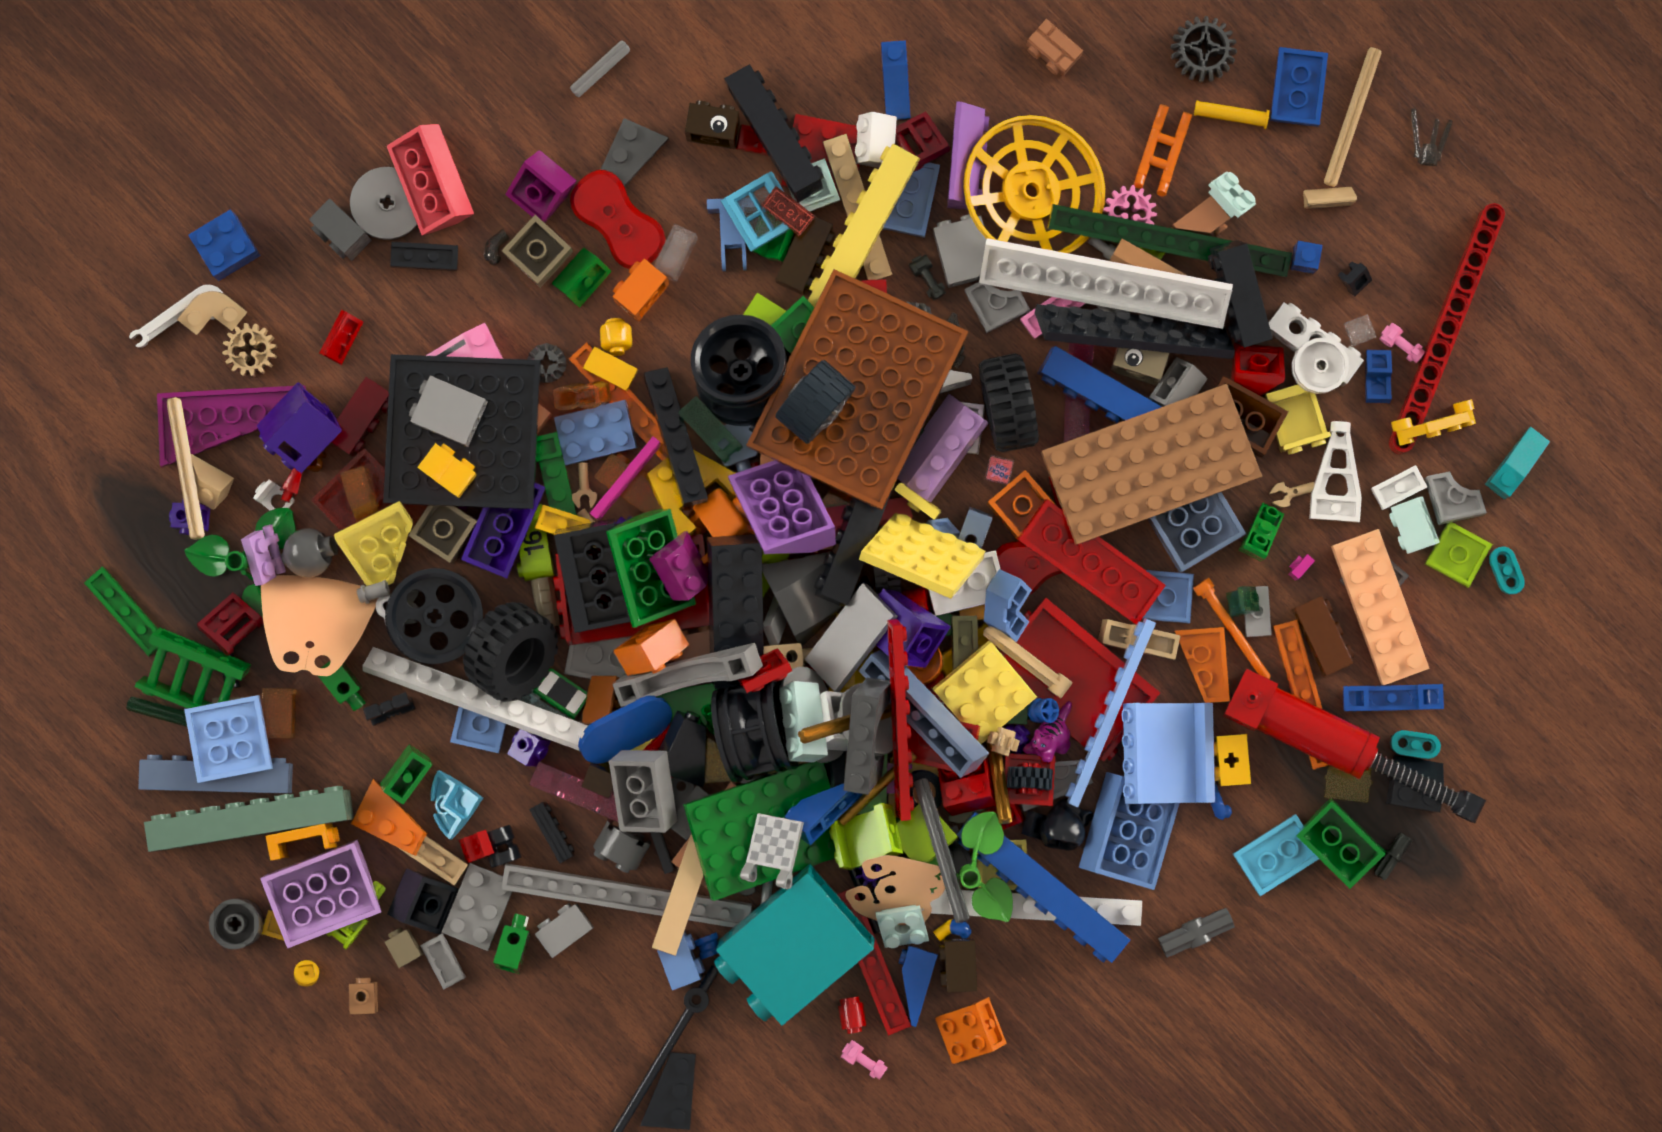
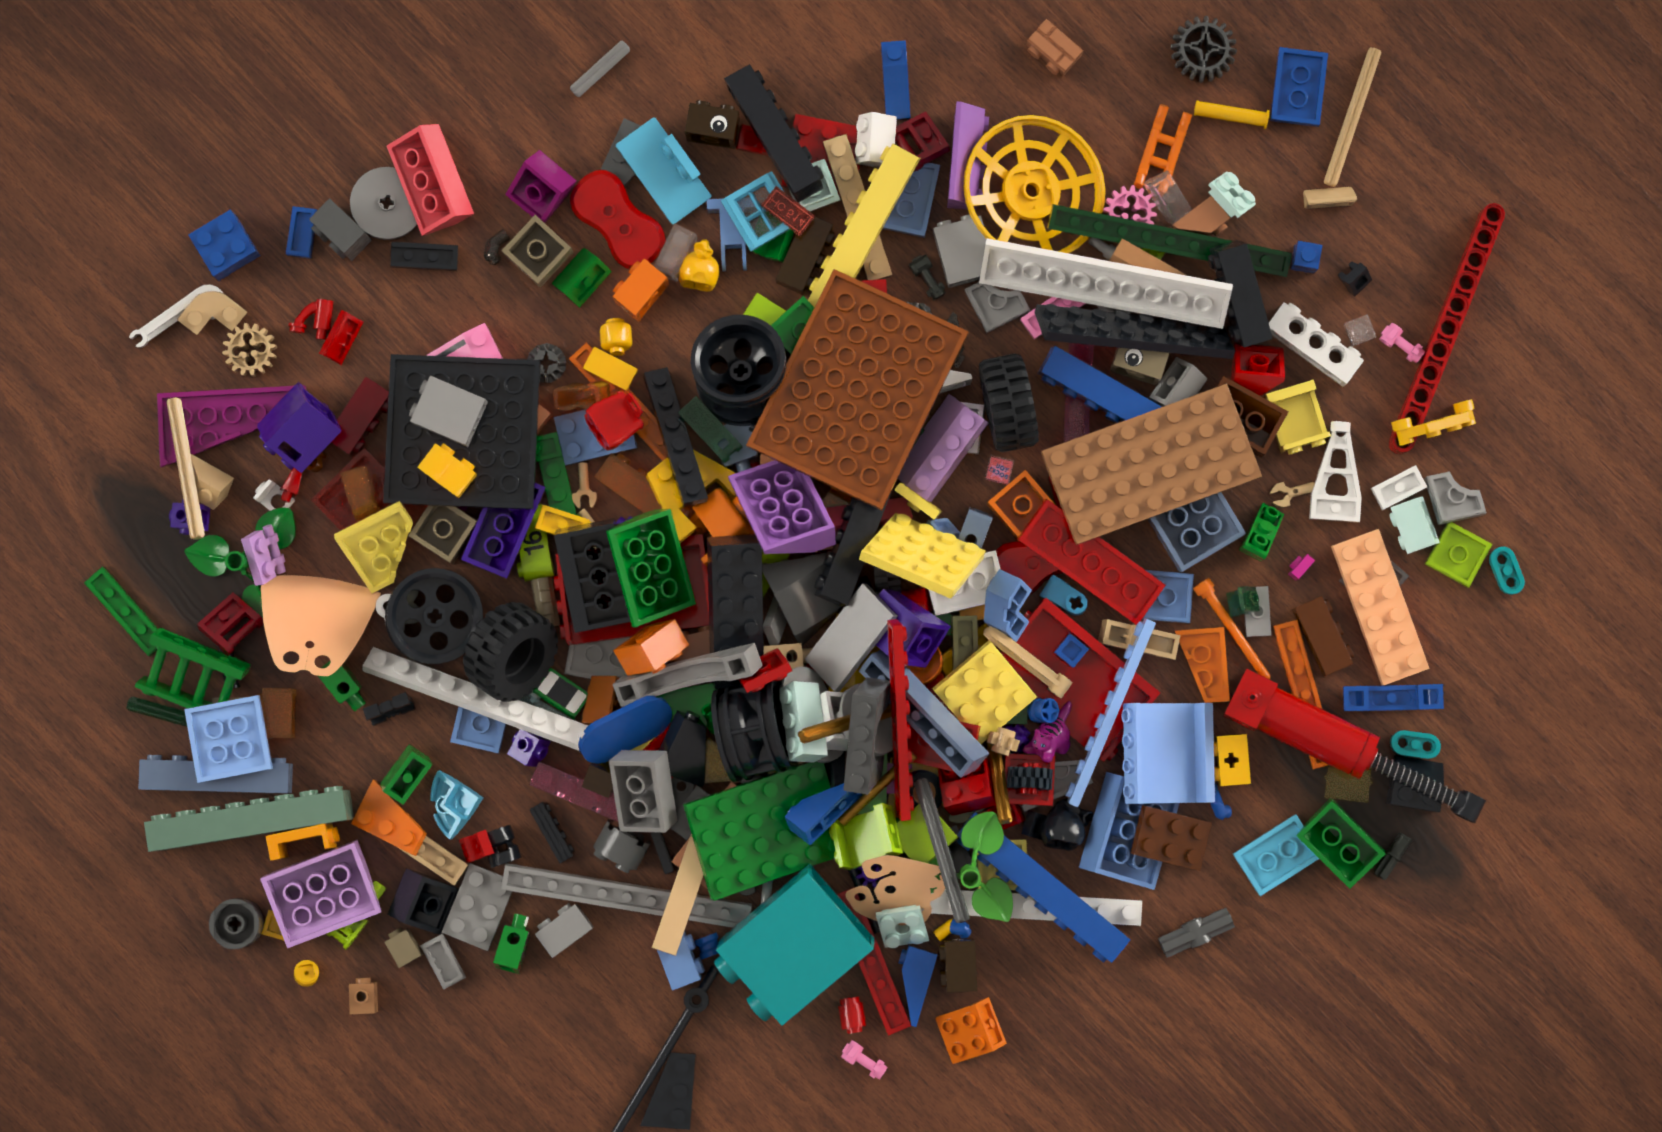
dark grey brick [281,528,338,578] -> none
light grey pin [357,580,390,604] -> none
dark pink tile [590,437,661,520] -> none
magenta slope [649,531,708,600] -> none
flag [740,813,804,890] -> none
black wheel [775,360,855,444] -> none
white wheel [1291,338,1349,394] -> none
blue slope [1365,350,1392,403] -> none
clear smoke plant [1411,108,1453,166] -> none
teal slope [1485,426,1550,499] -> none
none -> blue tile [286,206,317,259]
none -> red plant [288,299,334,340]
none -> red piece [584,391,644,451]
none -> medium azure bracket [616,117,711,225]
none -> yellow piece [679,239,719,292]
none -> dark azure piece [1039,575,1087,616]
none -> blue plate [1054,633,1089,668]
none -> reddish brown plate [1130,805,1212,871]
none -> clear slope [1143,171,1192,225]

